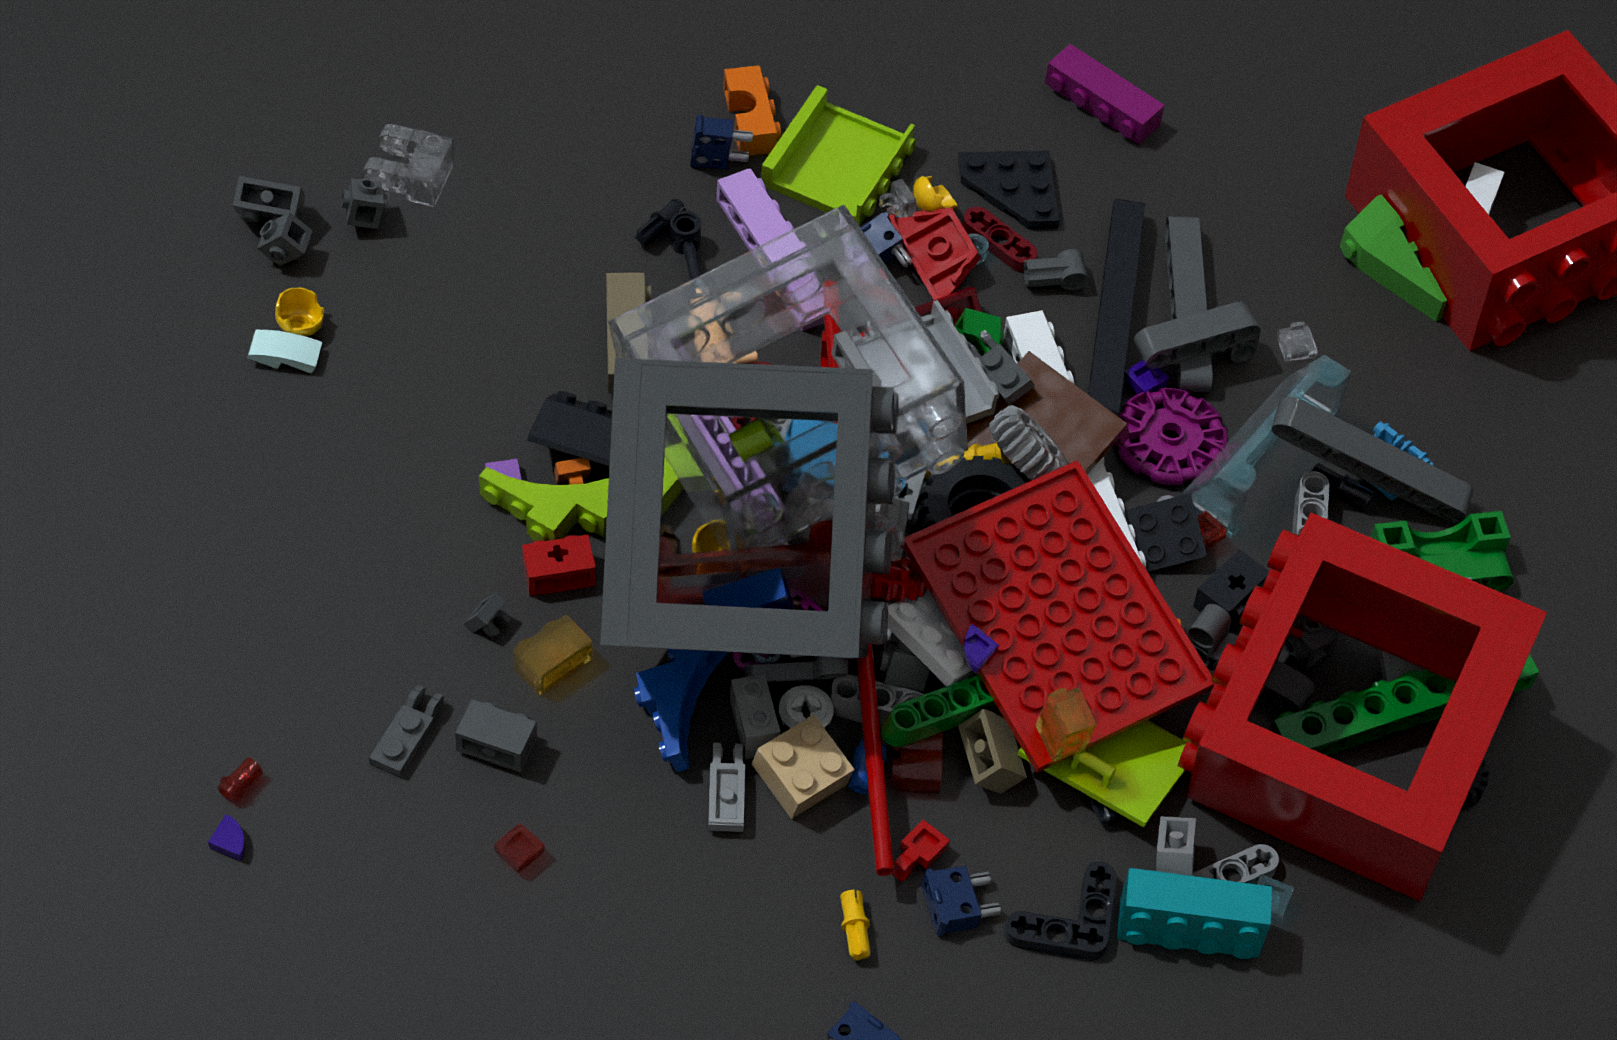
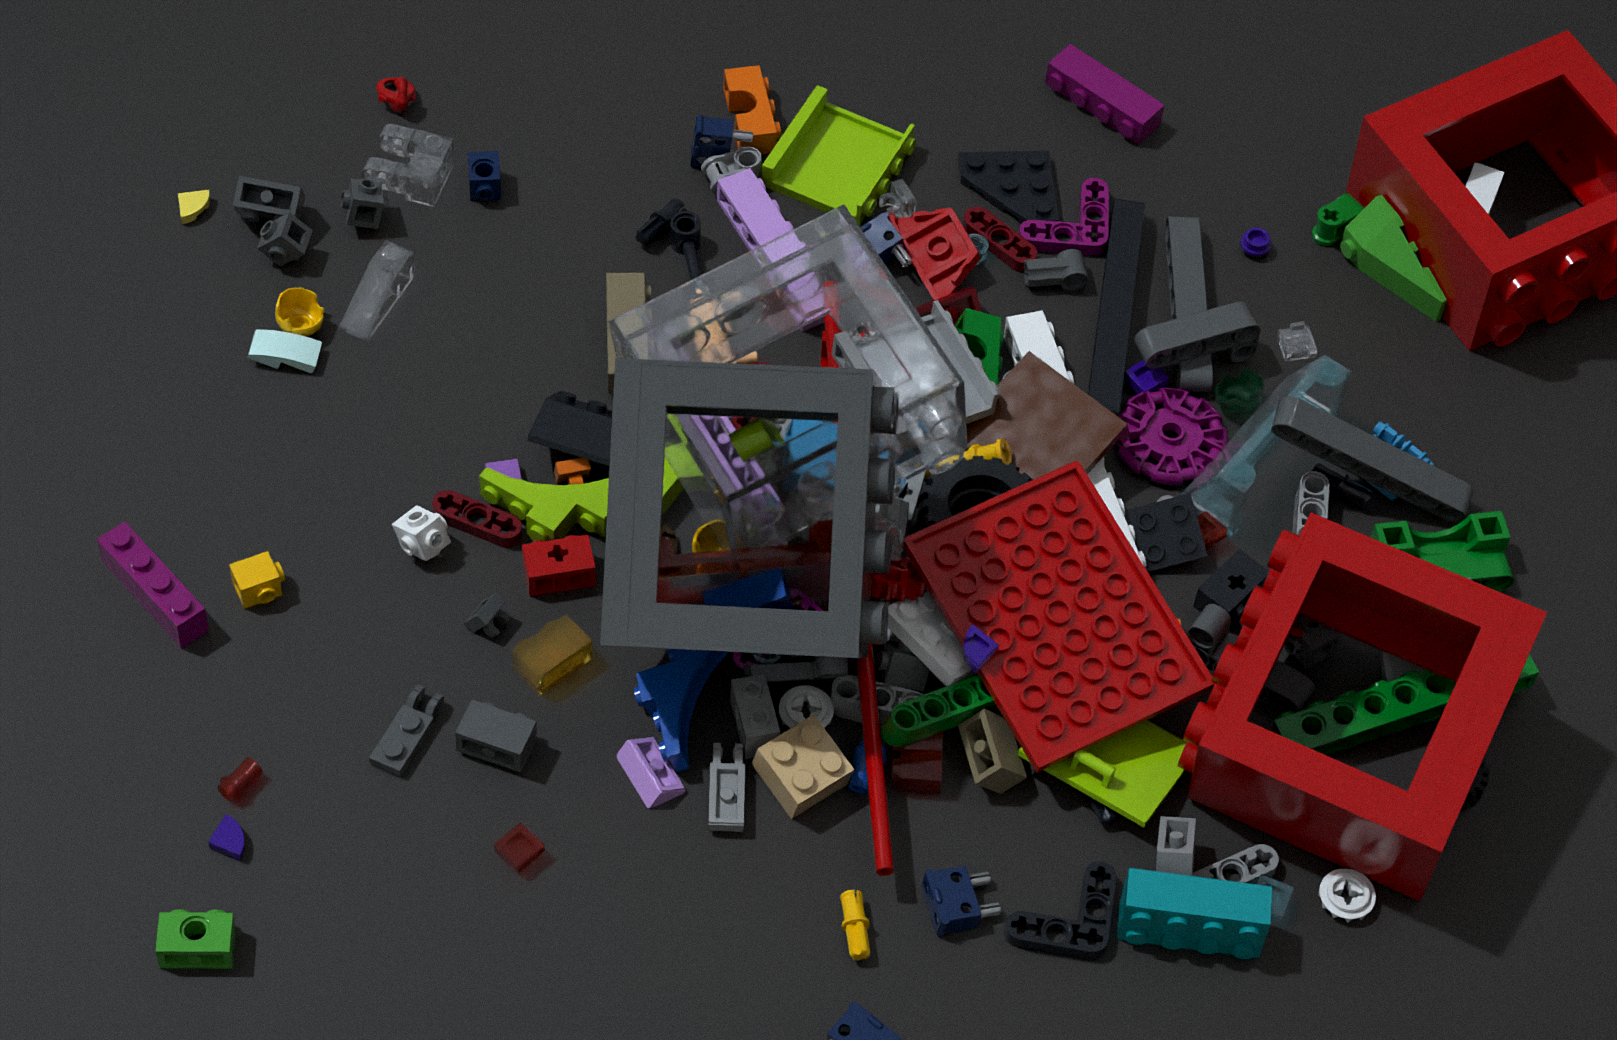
red plate [891,820,950,882] -> none
yellow hair [913,176,958,212] -> none
dark grey hinge [968,330,1035,405] -> none
light grey gear [989,405,1067,480] -> none
clear yellow brick [1035,687,1097,762] -> none
none -> magenta brick [97,521,209,649]
none -> bright green brick [155,909,236,969]
none -> light yellow tile [178,190,210,224]
none -> yellow brick [229,551,285,609]
none -> clear slope [339,240,415,342]
none -> red piece [376,77,417,113]
none -> white brick [392,505,451,561]
none -> dark red beam [432,490,522,548]
none -> dark blue brick [468,151,501,201]
none -> lavender slope [617,737,686,808]
none -> light grey piece [701,146,762,196]
none -> magenta beam [1019,178,1109,256]
none -> clear green hair [1214,369,1264,415]
none -> dark purple plate [1240,227,1272,257]
none -> green piece [1311,193,1365,246]
none -> white gear [1318,869,1376,923]

